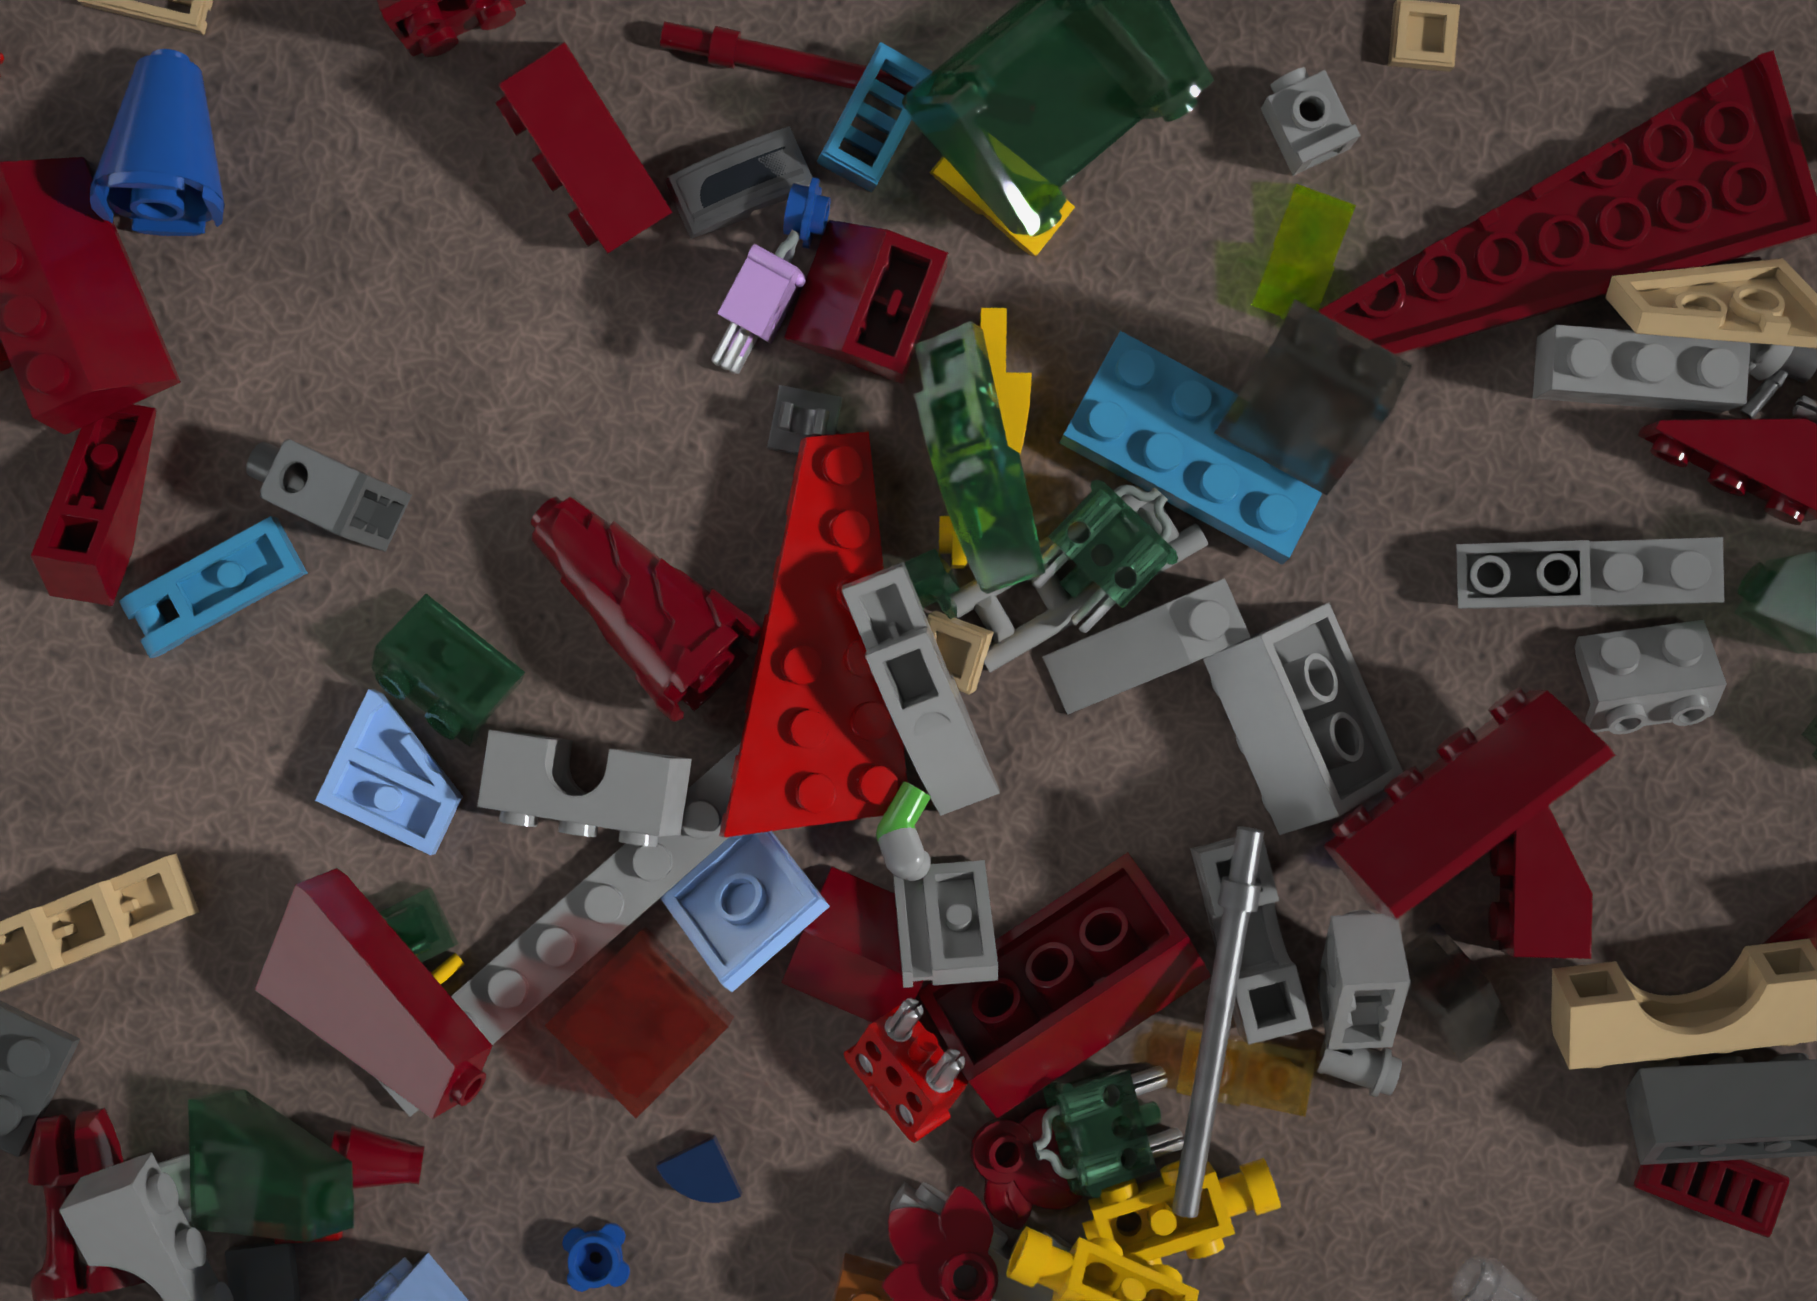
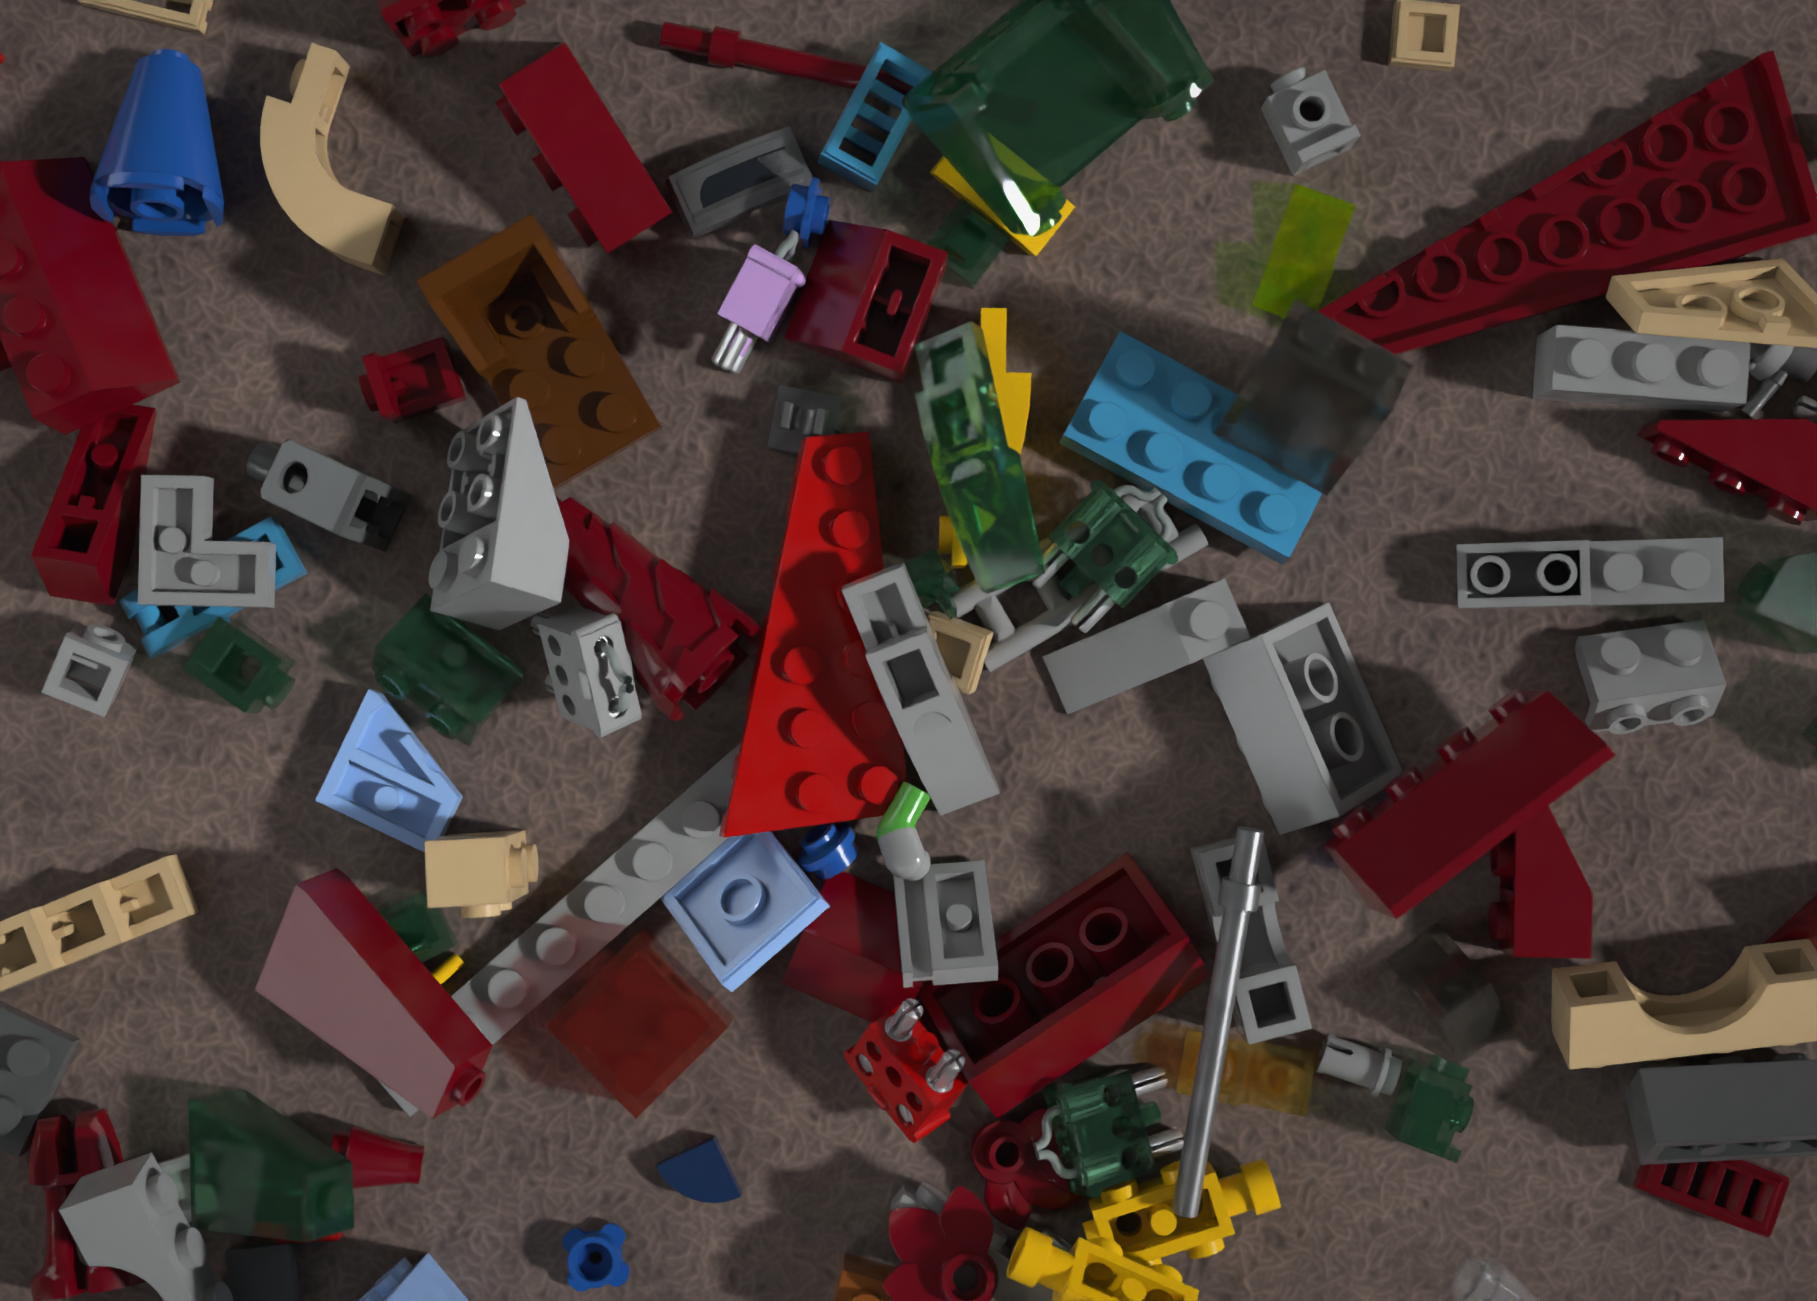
light grey arch [477,730,692,847] -> none
light grey brick [1317,910,1410,1050] -> none
none -> light grey brick [41,622,138,717]
none -> light grey plate [137,475,276,608]
none -> clear green brick [182,616,296,713]
none -> tan arch [260,43,405,276]
none -> dark red bracket [359,337,467,424]
none -> reddish brown bracket [416,213,662,490]
none -> tan brick [424,830,539,918]
none -> light grey slope [428,397,569,630]
none -> light grey piece [531,606,642,738]
none -> blue plate [798,823,859,880]
none -> clear green tile [927,198,1012,289]
none -> clear green brick [1385,1054,1474,1163]

